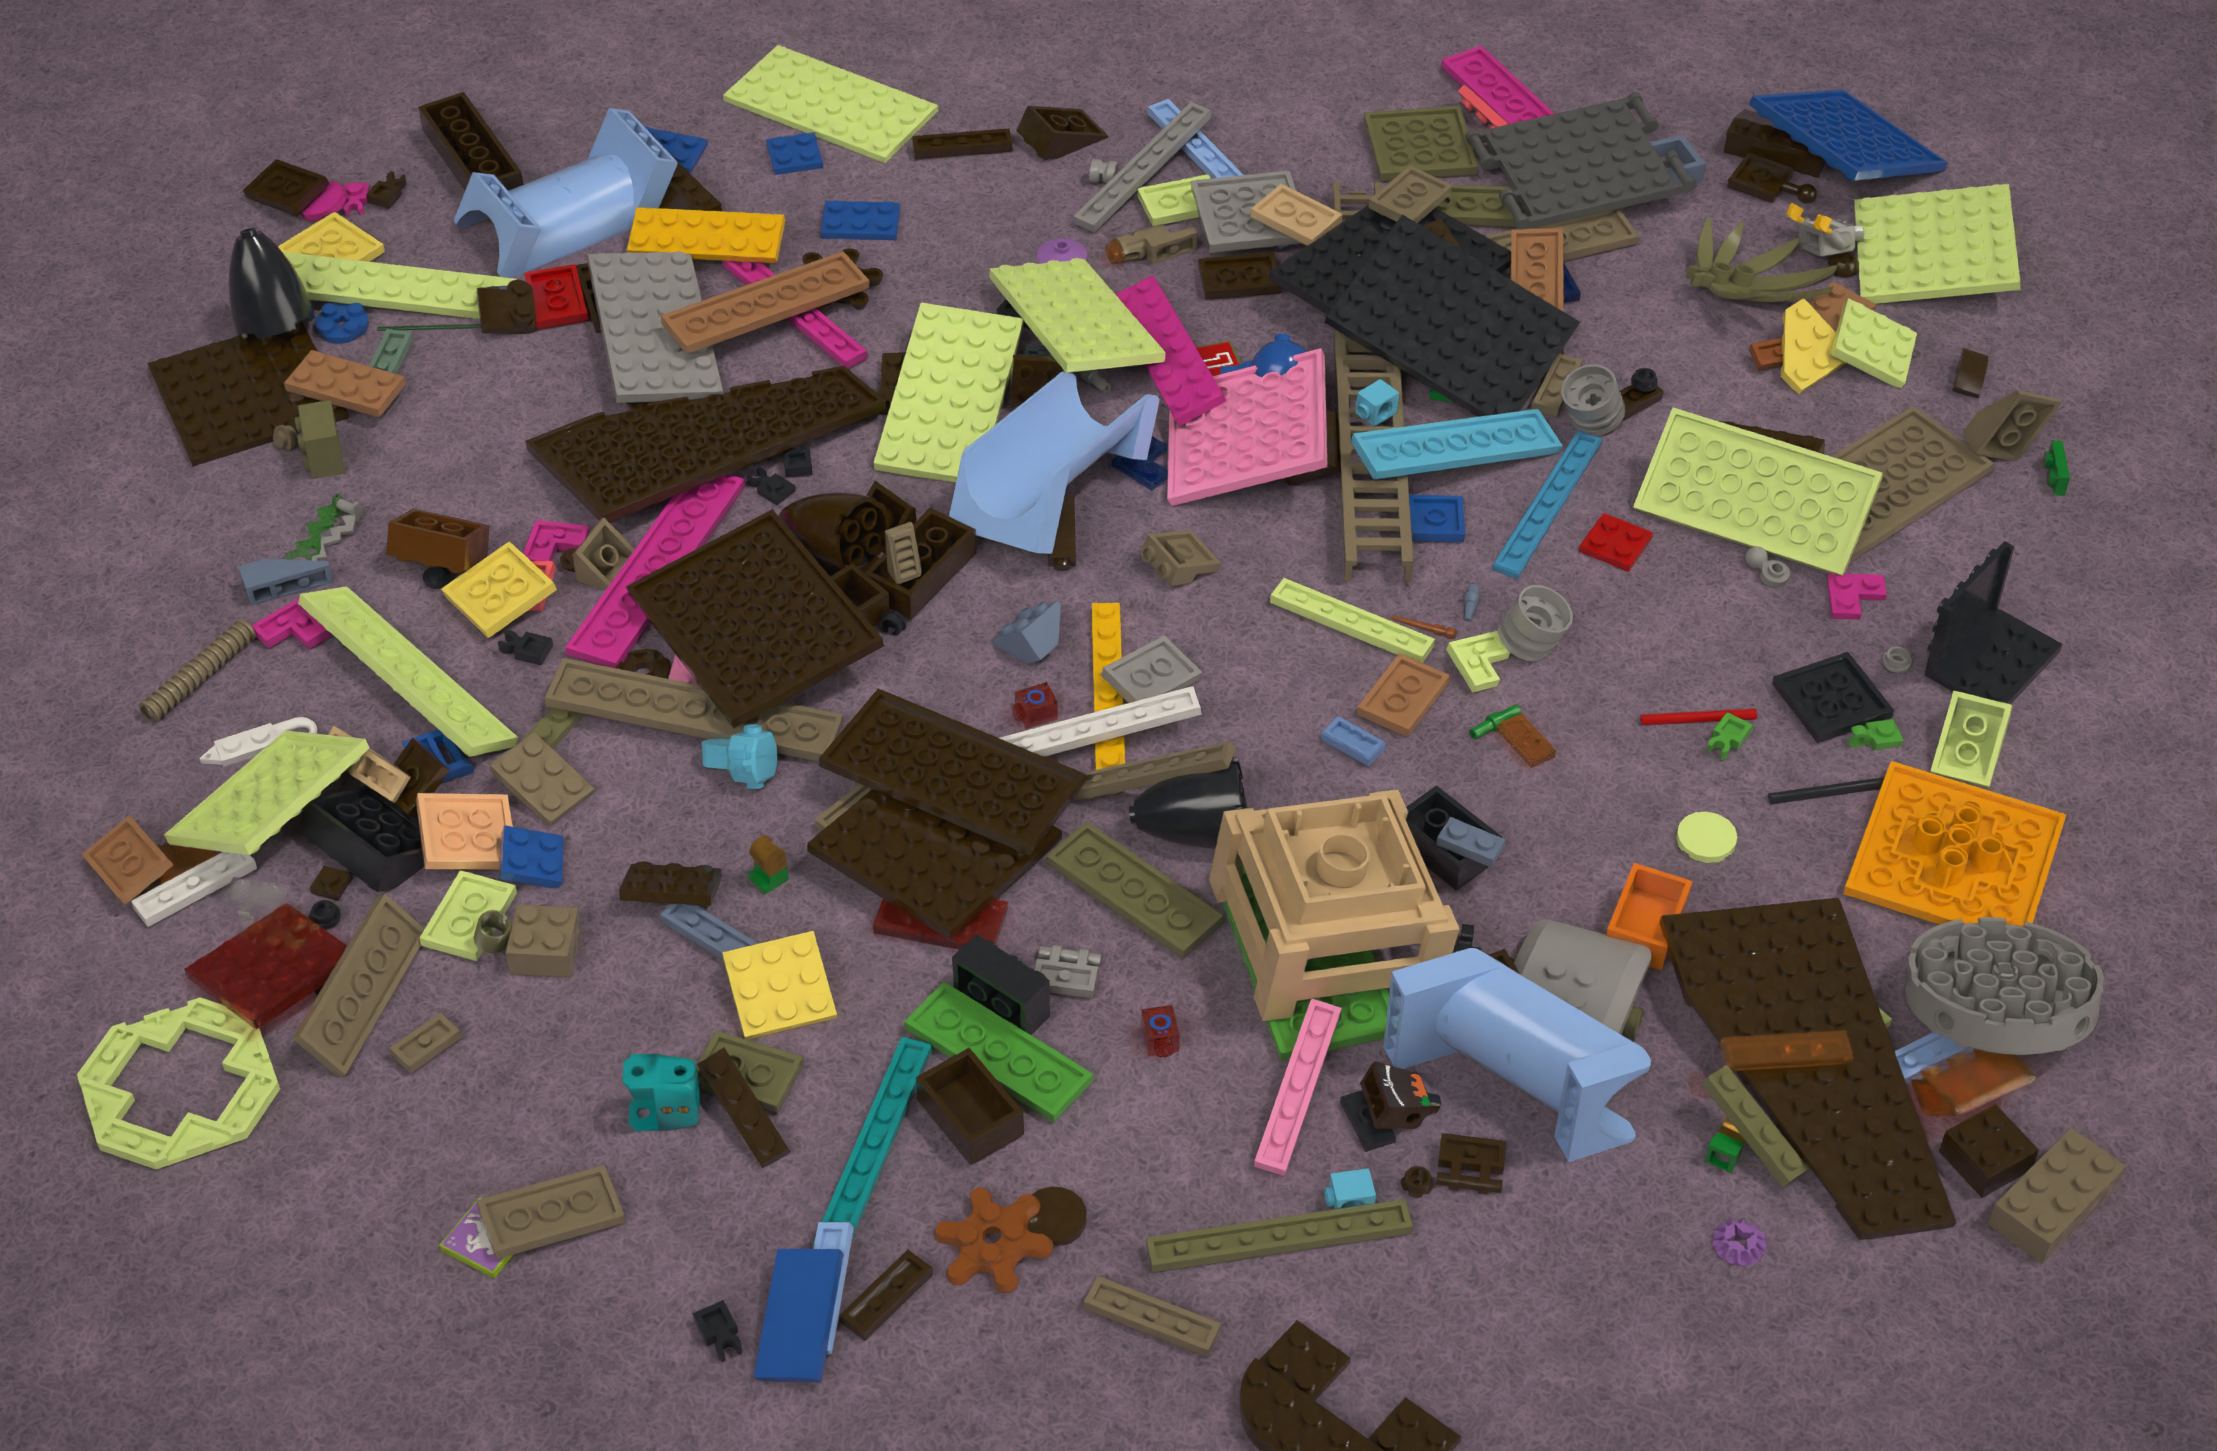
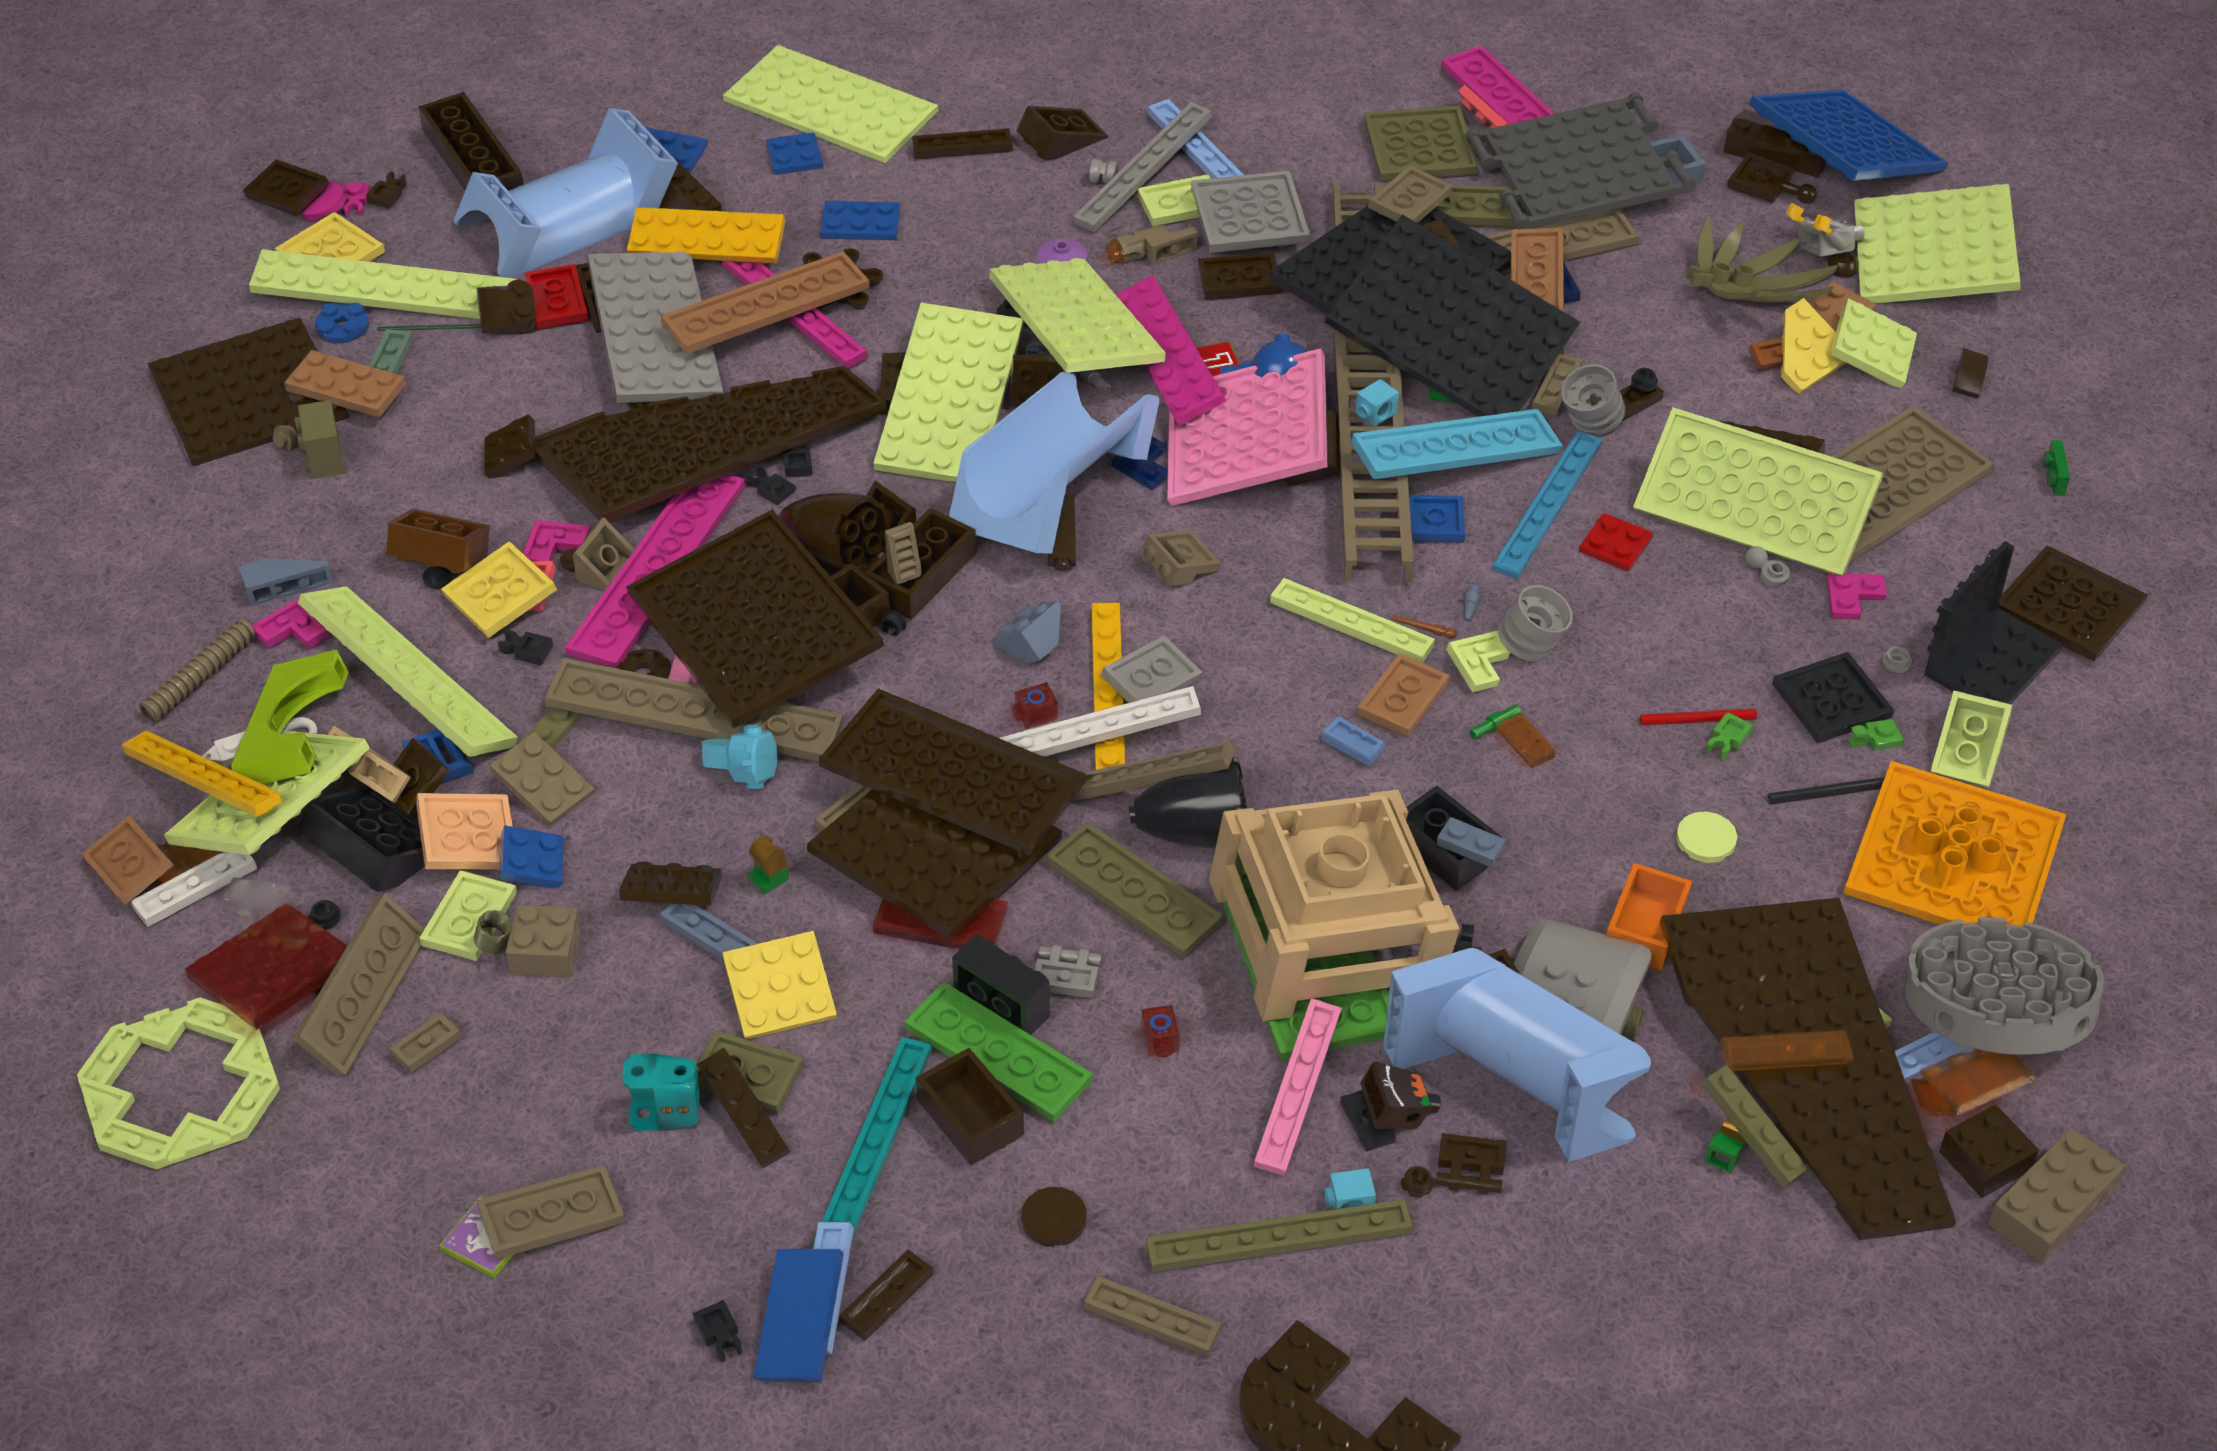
black cylinder [229,228,315,338] -> none
piece [285,493,363,561] -> none
dark brown plate [310,866,352,901] -> none
dark orange plate [934,1187,1054,1293] -> none
tan plate [1250,184,1343,246] -> none
medium lavender gear [1713,1217,1767,1266] -> none
dark tan slope [1962,390,2062,461] -> none
none -> yellow plate [122,730,282,817]
none -> lime arch [231,649,349,784]
none -> dark brown plate [484,414,535,479]
none -> dark brown plate [1999,545,2148,662]

